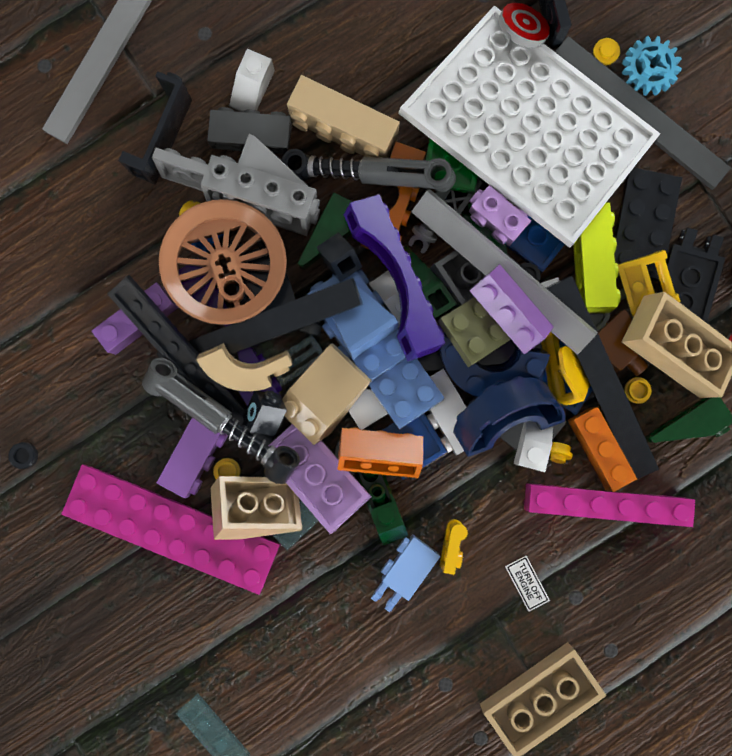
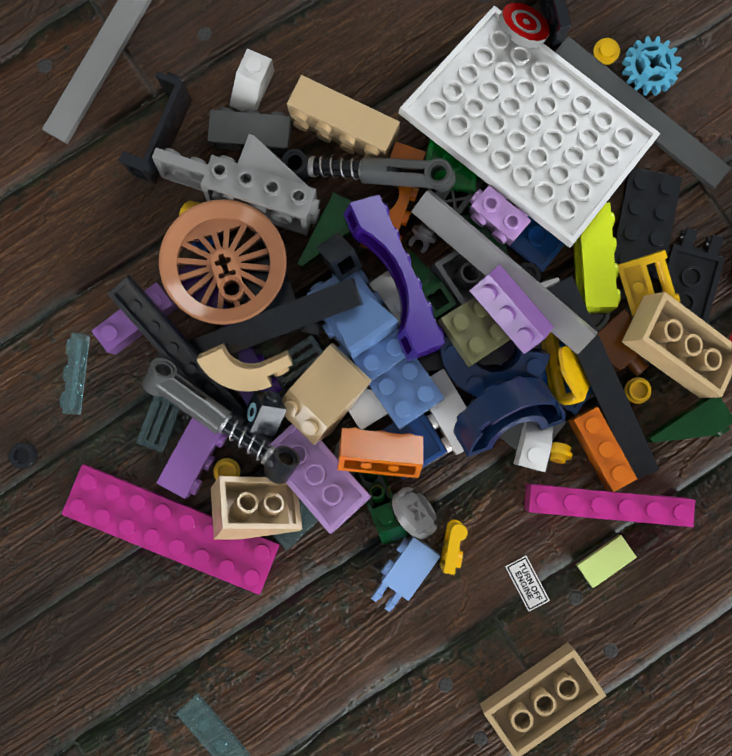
none -> clear light blue plate [60,333,90,415]
none -> clear light blue tile [136,396,180,452]
none -> light grey tile [392,487,437,539]
none -> yellowish green tile [576,534,637,588]

